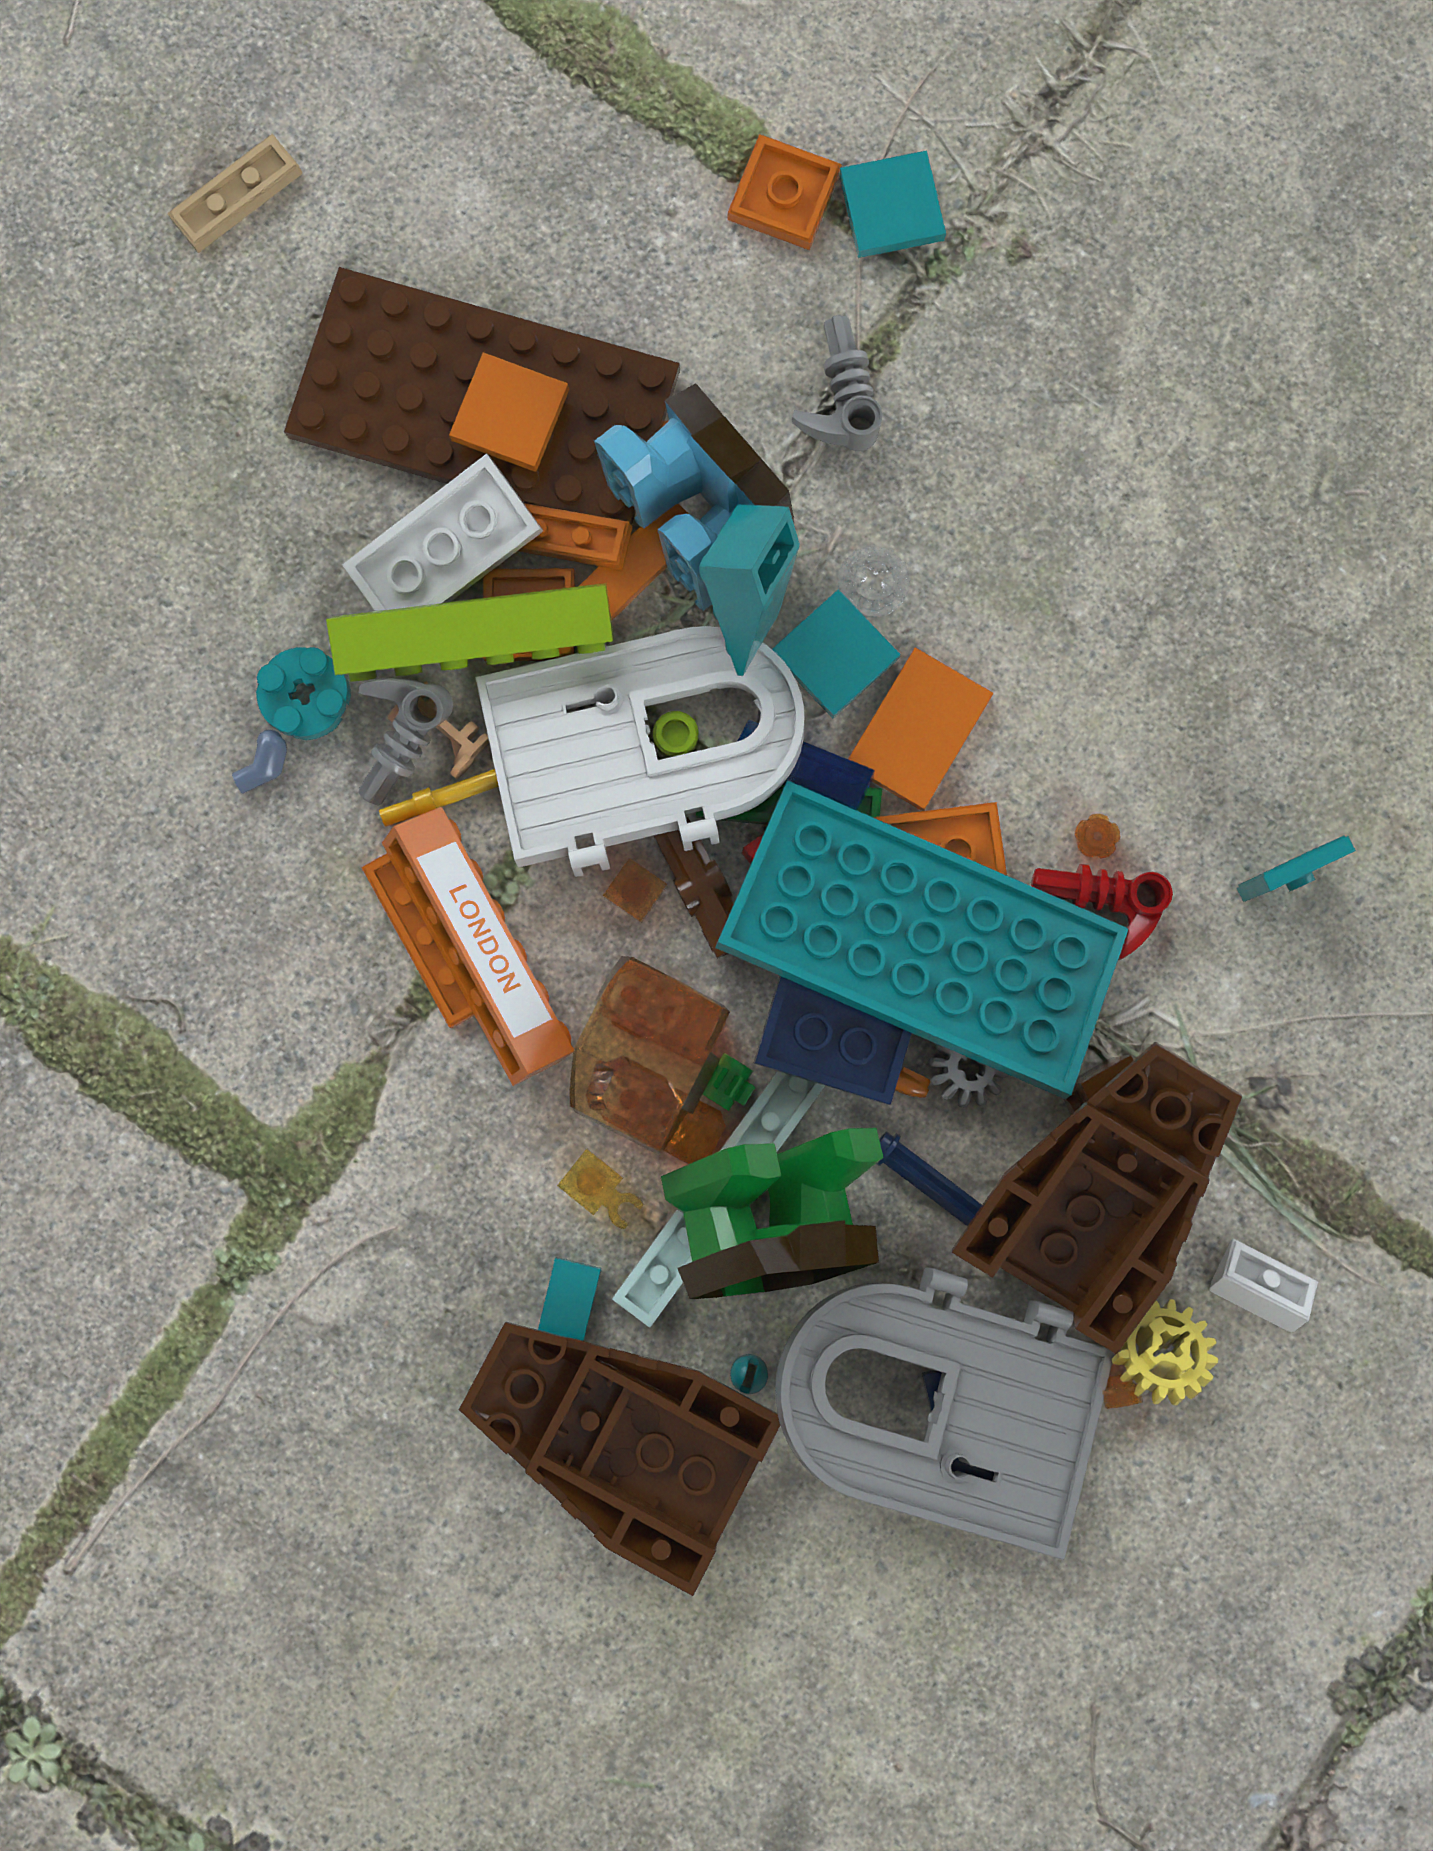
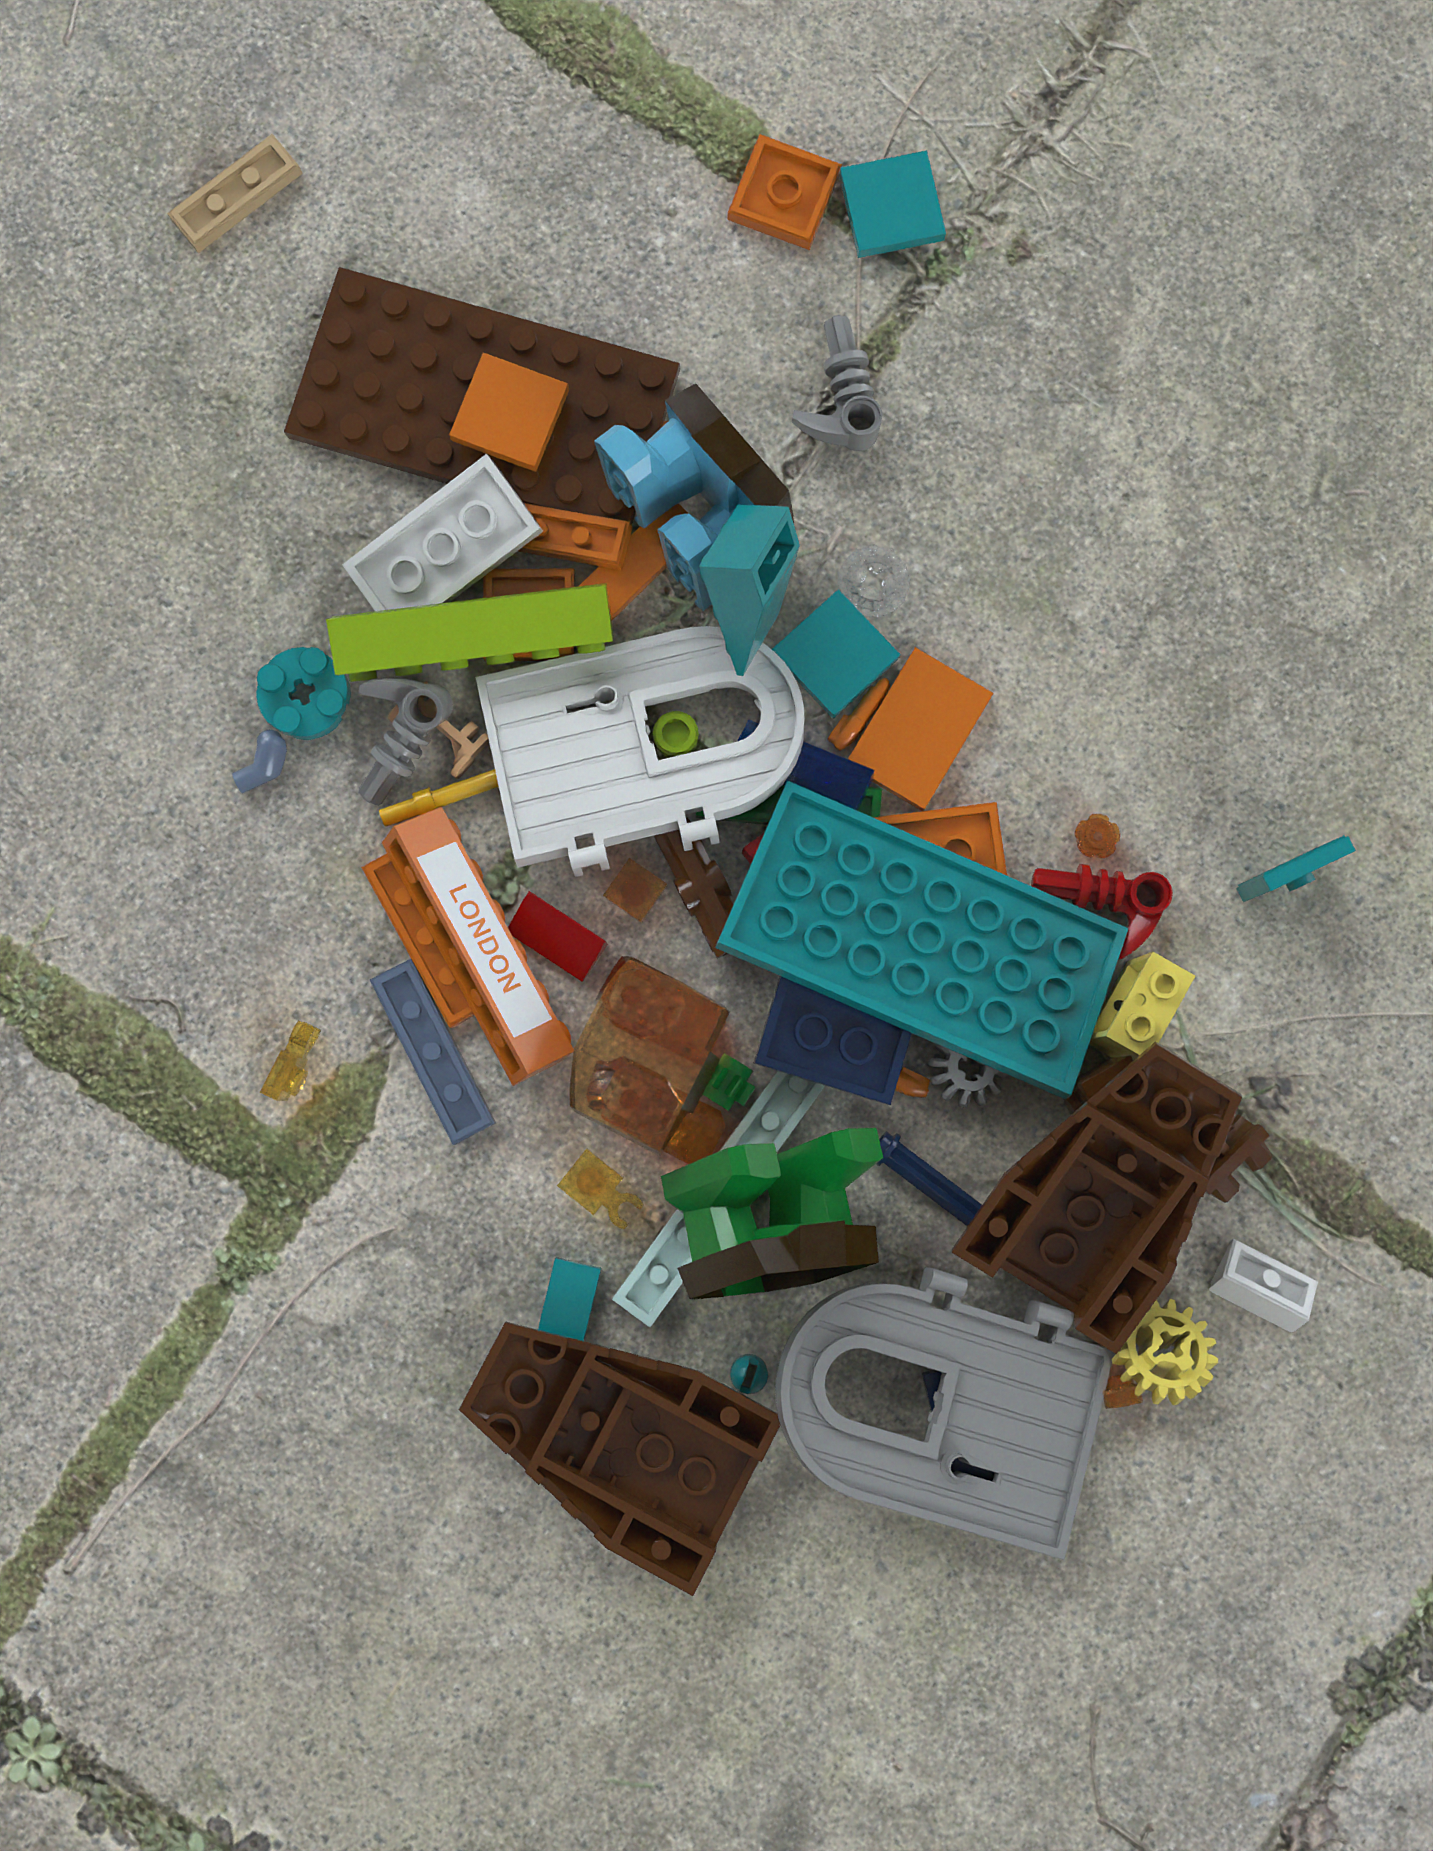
none -> clear yellow plate [260,1020,321,1101]
none -> sand blue tile [370,959,496,1145]
none -> red slope [508,891,608,982]
none -> orange piece [827,678,890,751]
none -> light yellow window [1089,952,1195,1060]
none -> reddish brown hips [1206,1114,1272,1203]

